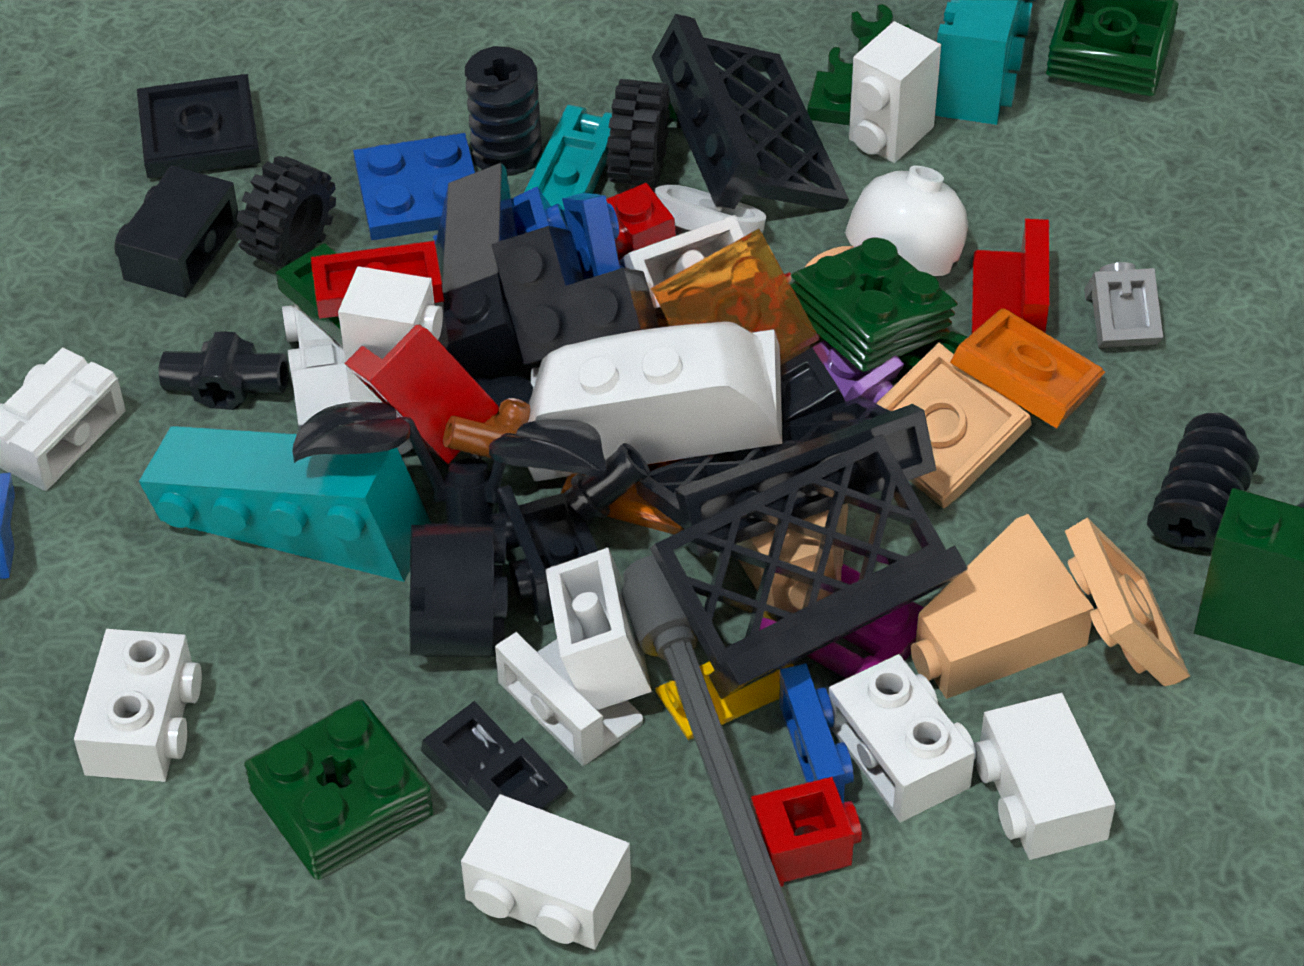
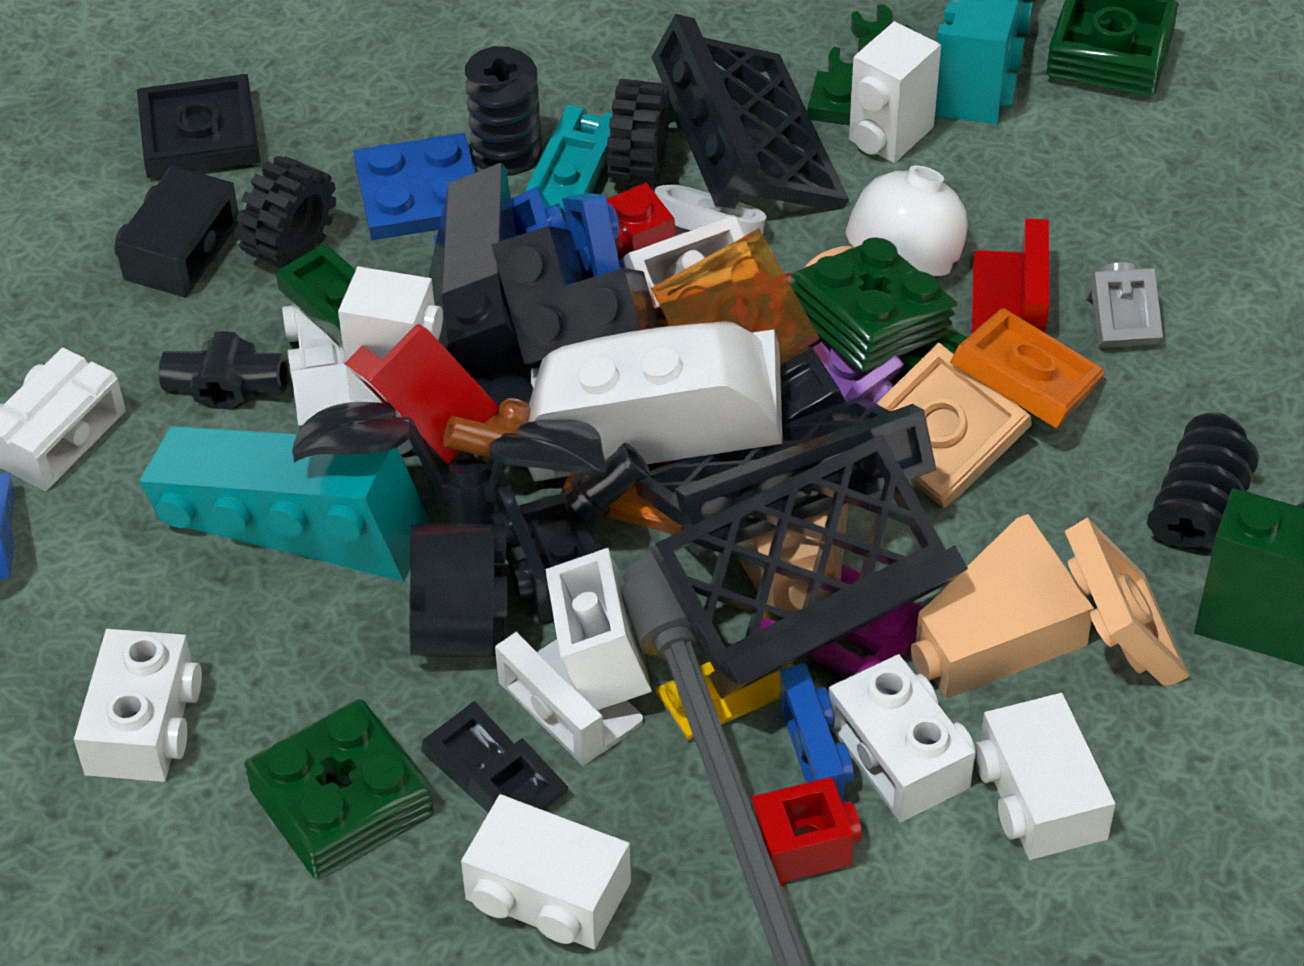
red plate [311,241,444,319] -> none

